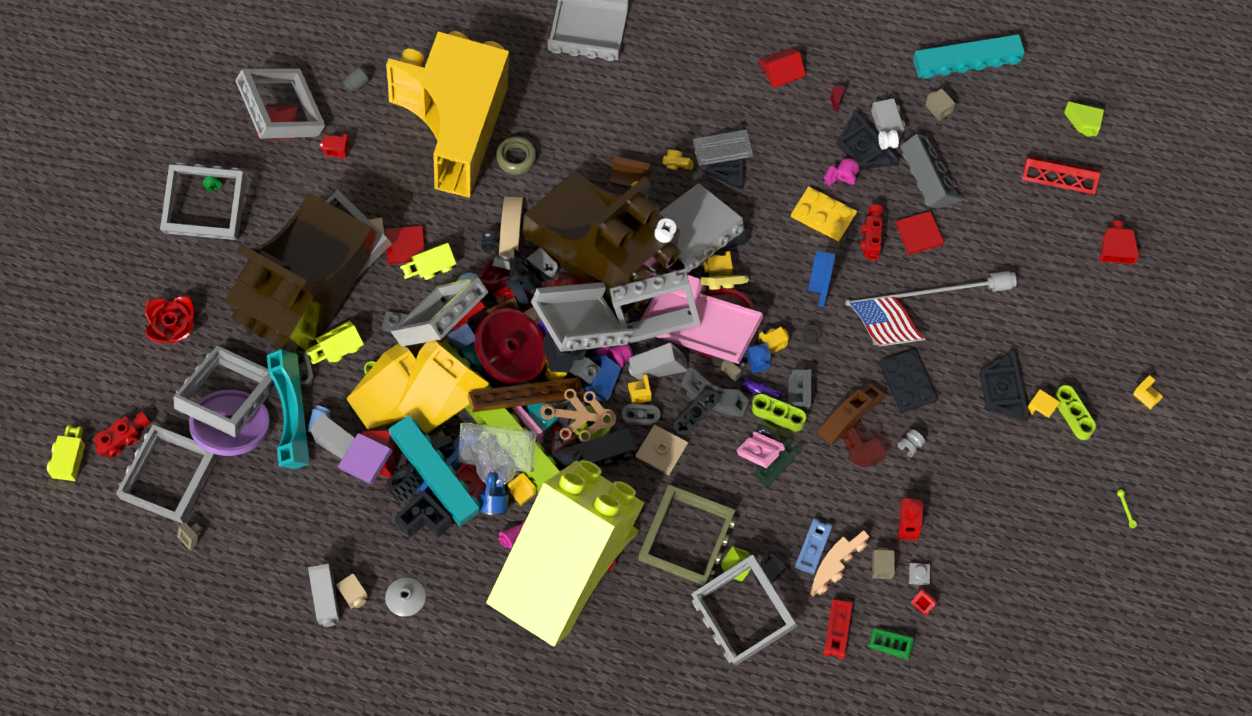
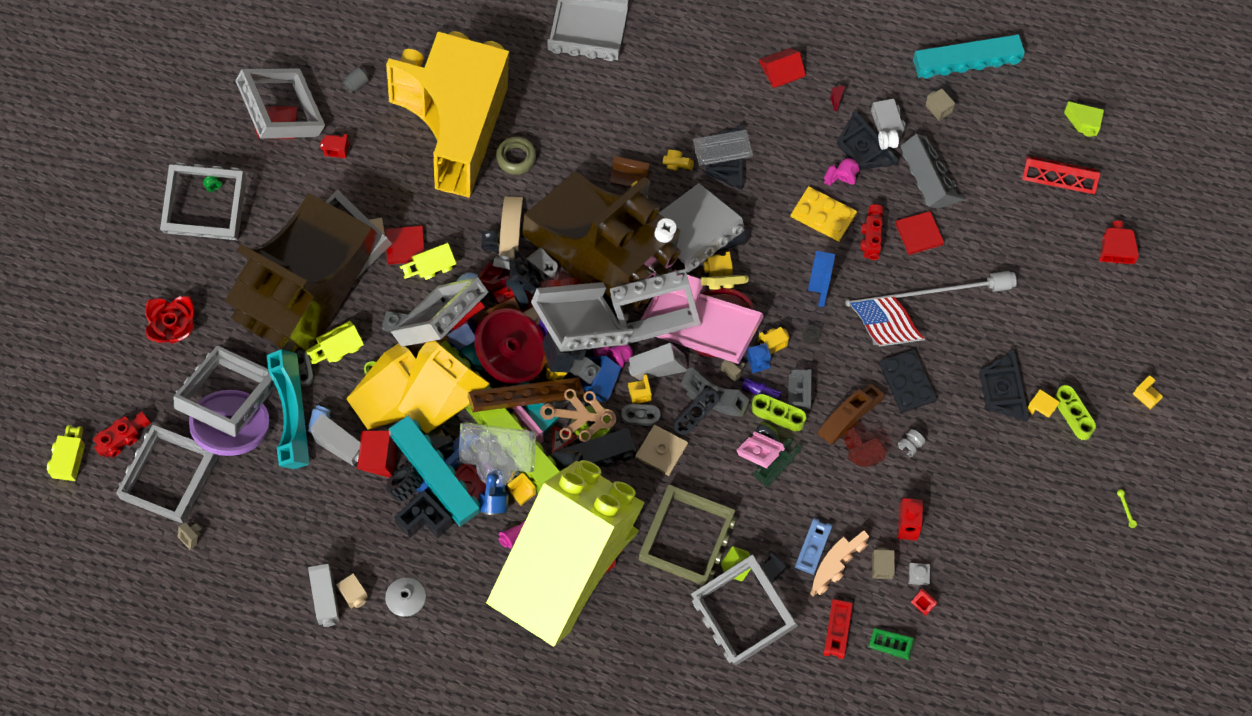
medium lavender tile [338,433,392,485] -> none

